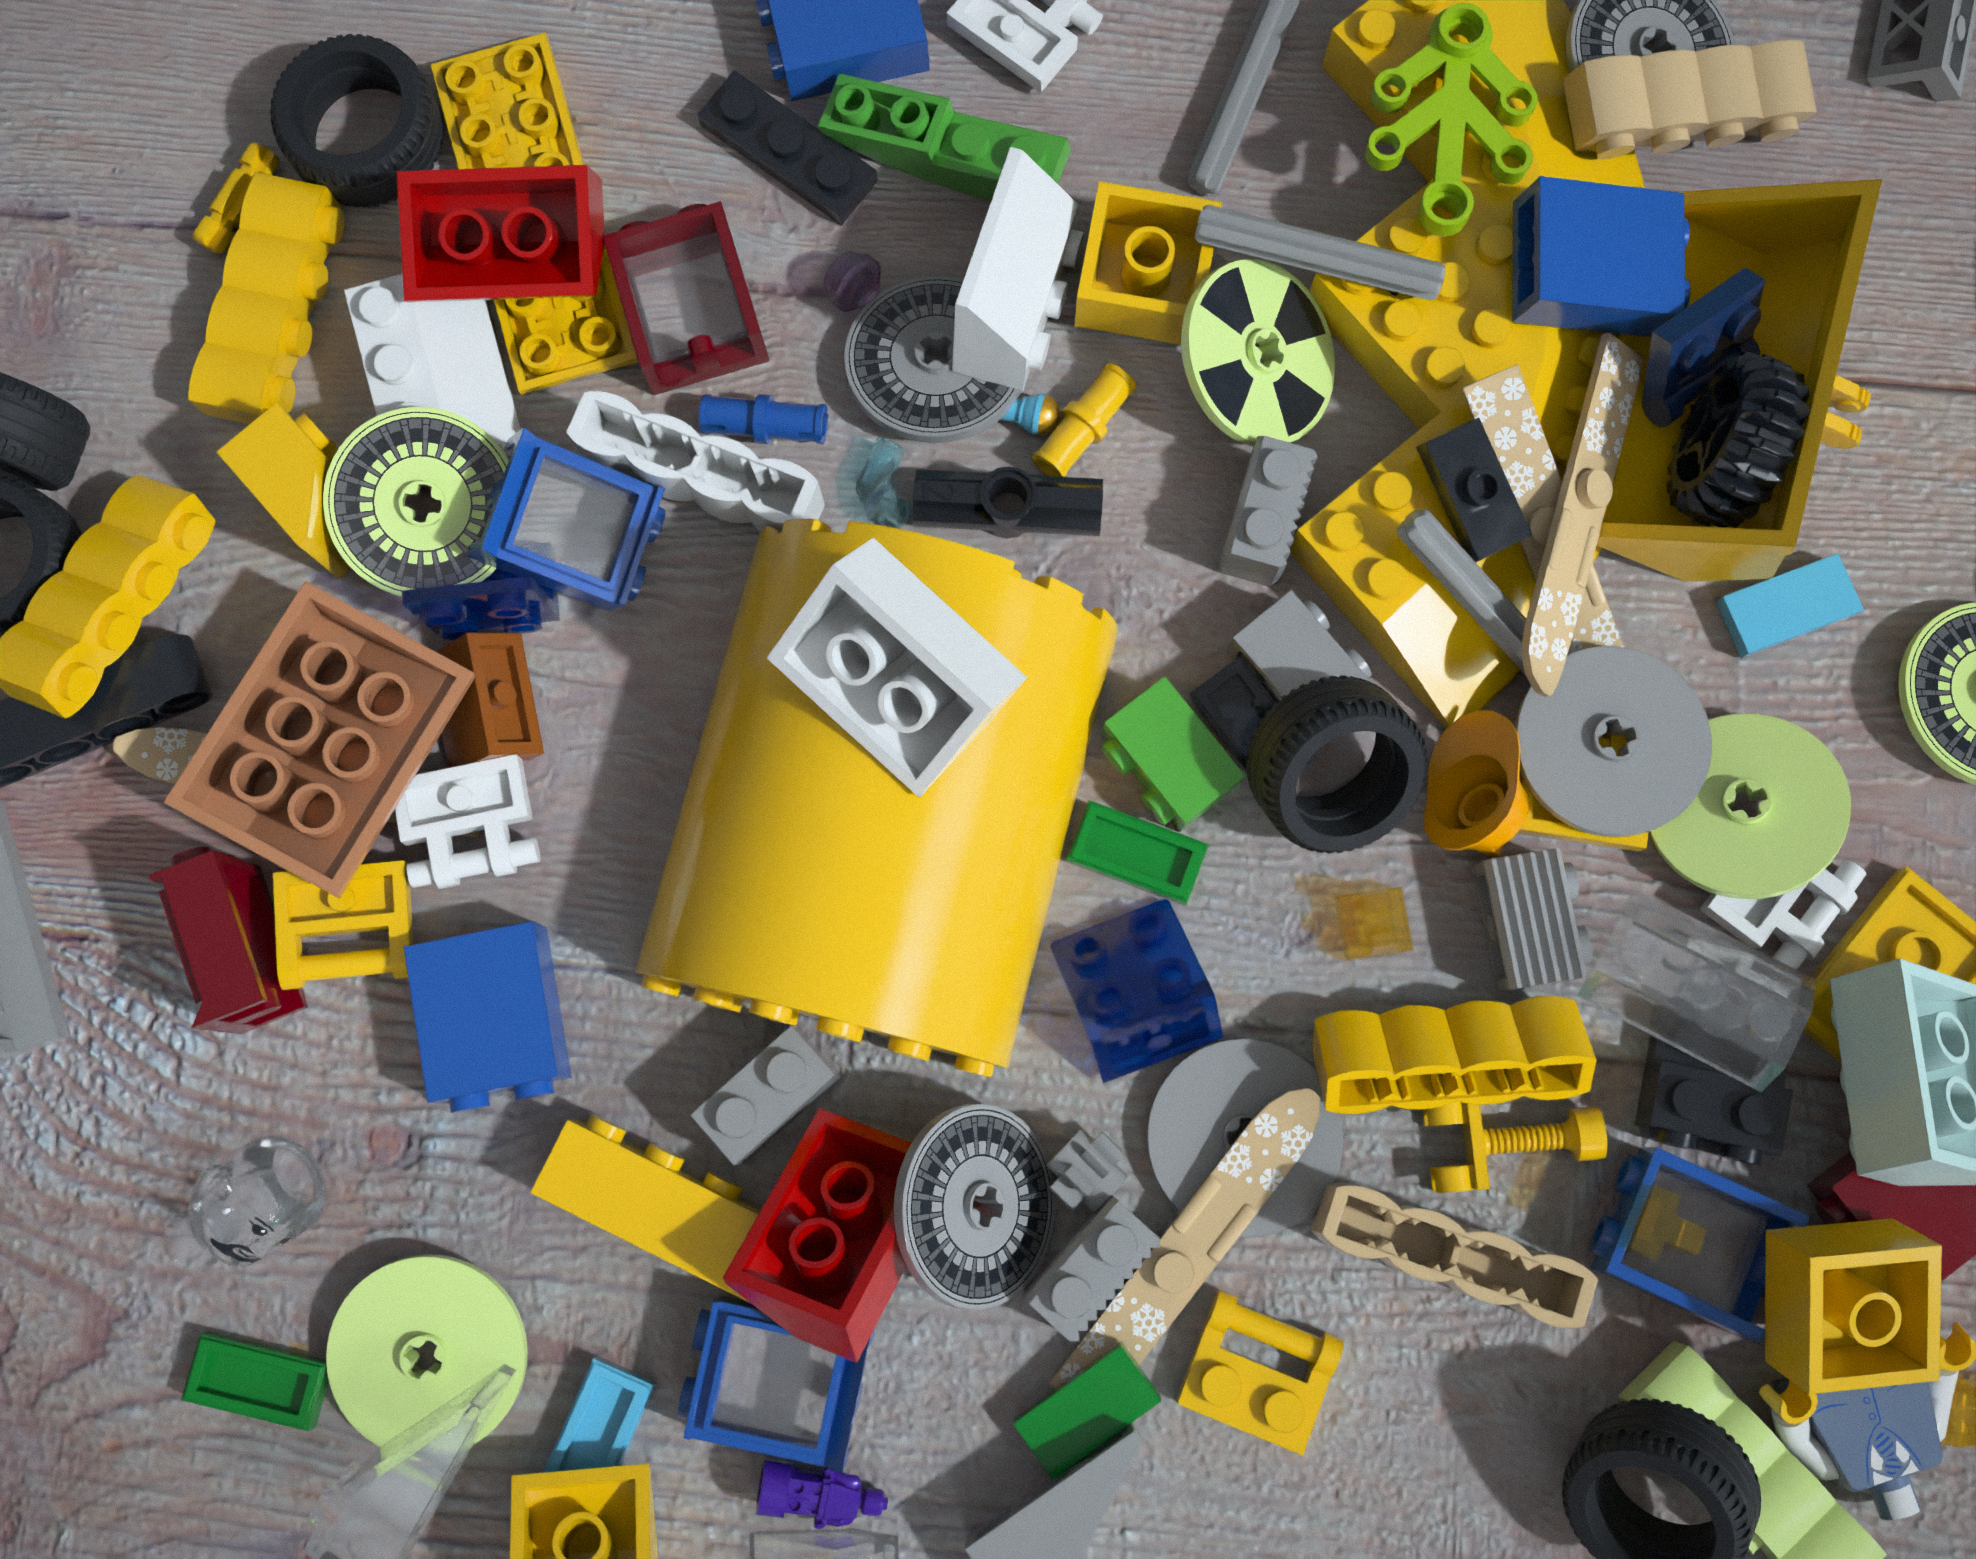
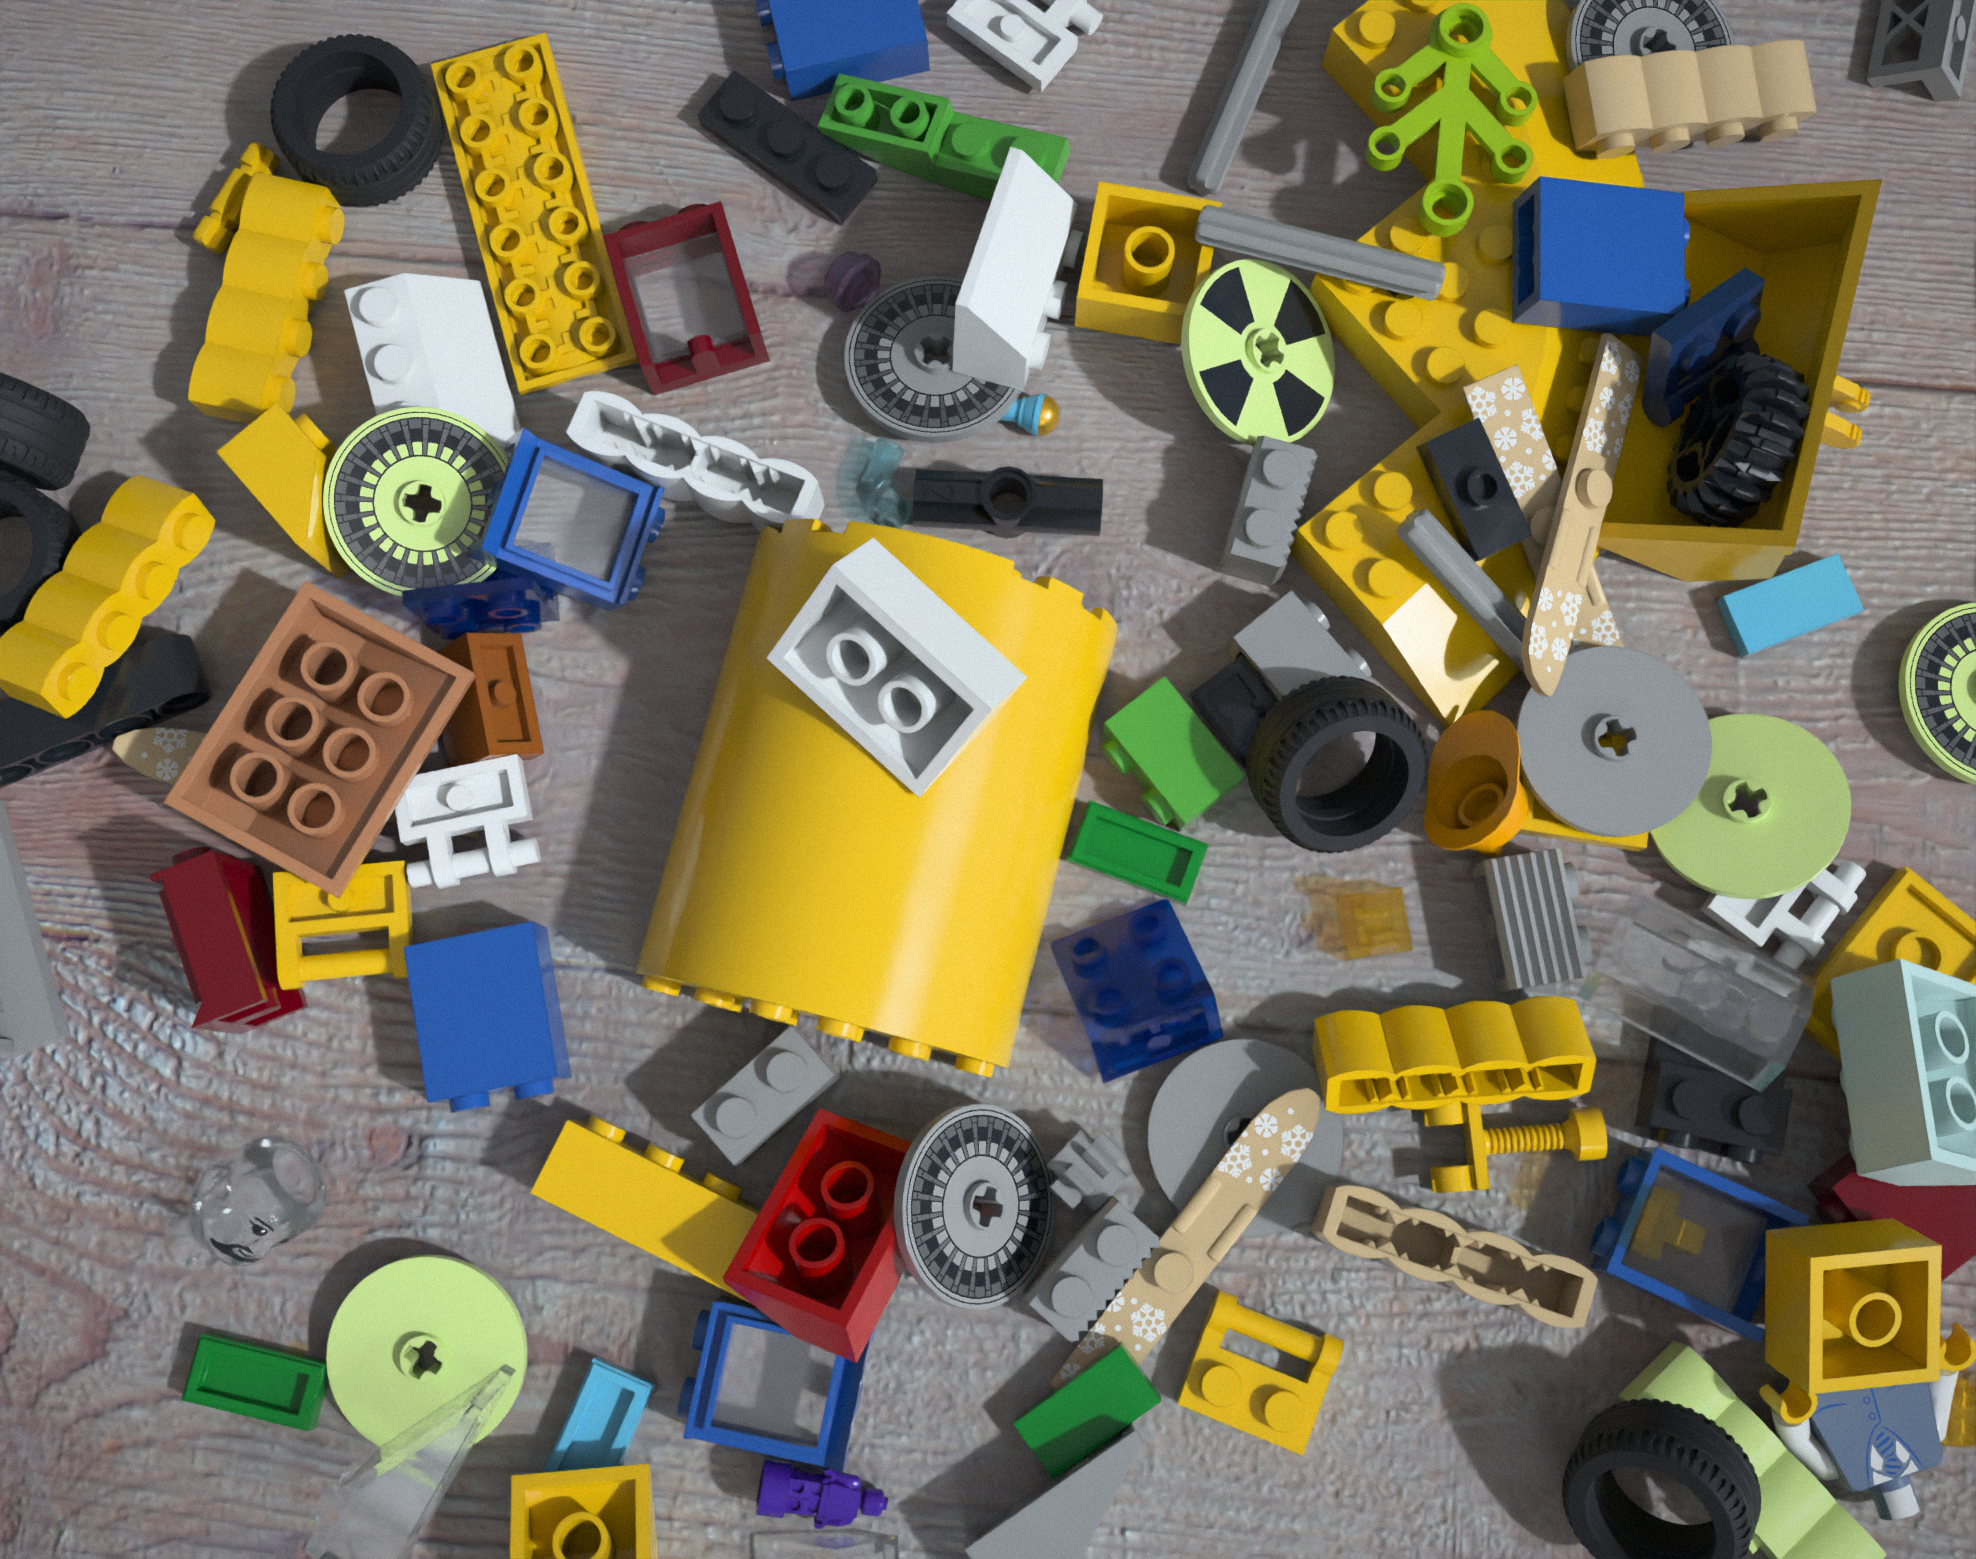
red slope [397,165,605,303] -> none
blue pin [699,394,828,445] -> none
yellow pin [1031,363,1137,477] -> none

